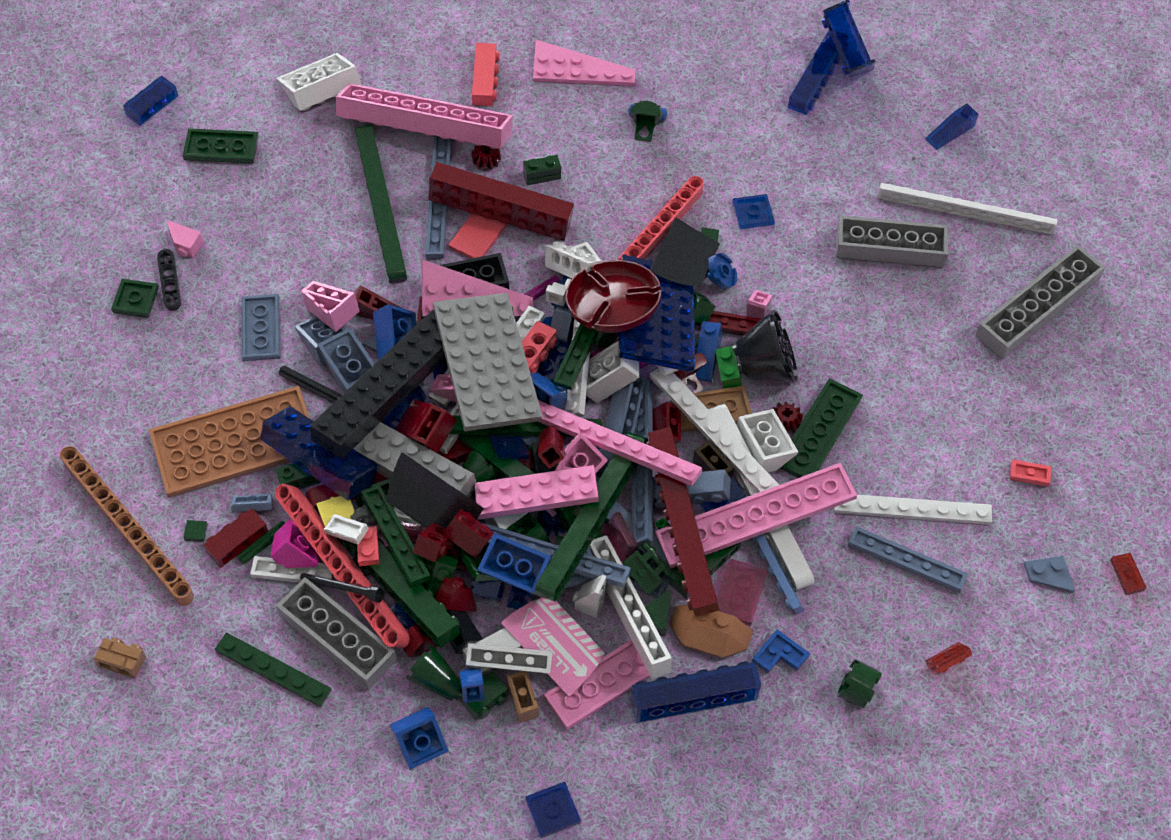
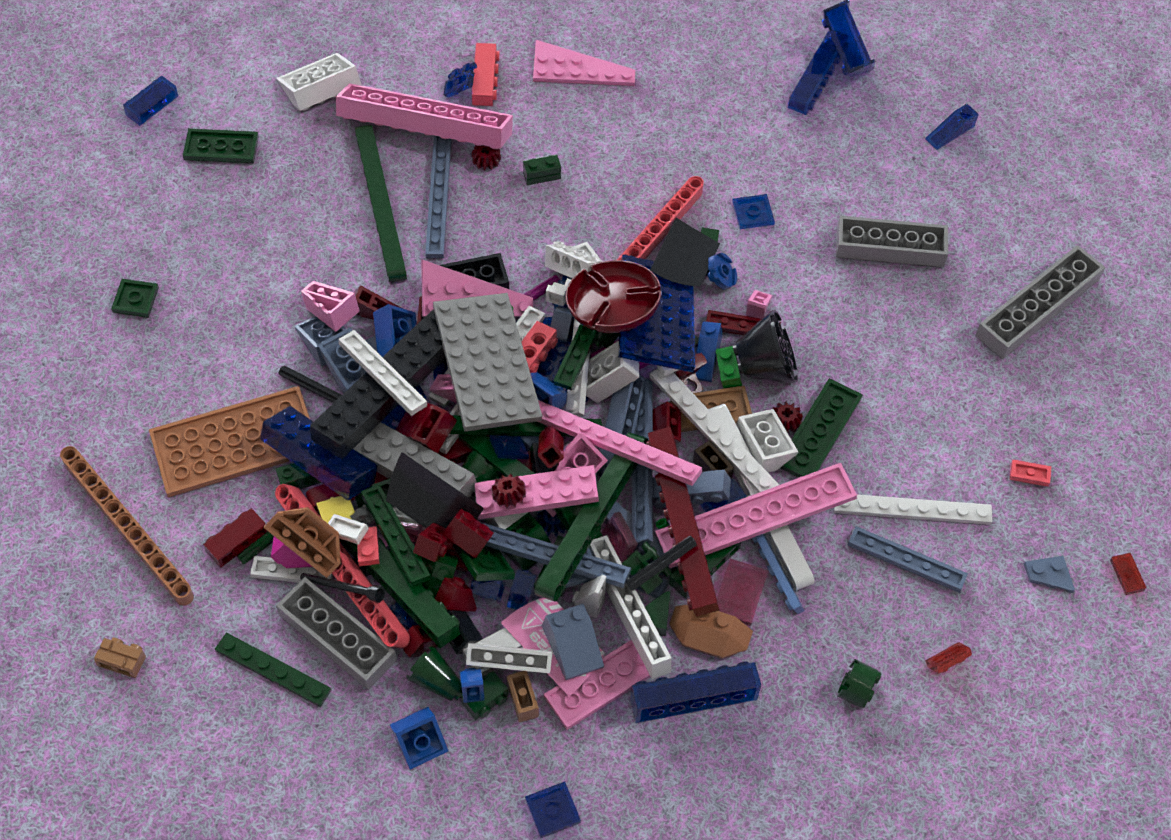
black beam [157,249,181,311] -> none
bright pink slope [167,221,204,258] -> none
dark green tile [183,520,208,542] -> none
sand blue plate [231,494,273,512] -> none
sand blue tile [242,294,281,361] -> none
dark red brick [428,162,574,241] -> none
coral tile [448,214,507,259] -> none
blue slope [477,533,552,594] -> none
dark green piece [628,101,668,142] -> none
dark green slope [685,290,716,326] -> none
blue plate [752,629,810,673] -> none
white plate [877,183,1057,235] -> none
none -> nougat wedge [264,507,341,578]
none -> white plate [339,330,427,416]
none -> clear blue plate [443,62,477,98]
none -> dark red gear [491,473,526,509]
none -> sand blue slope [542,604,604,680]
none -> black axle [626,536,697,591]

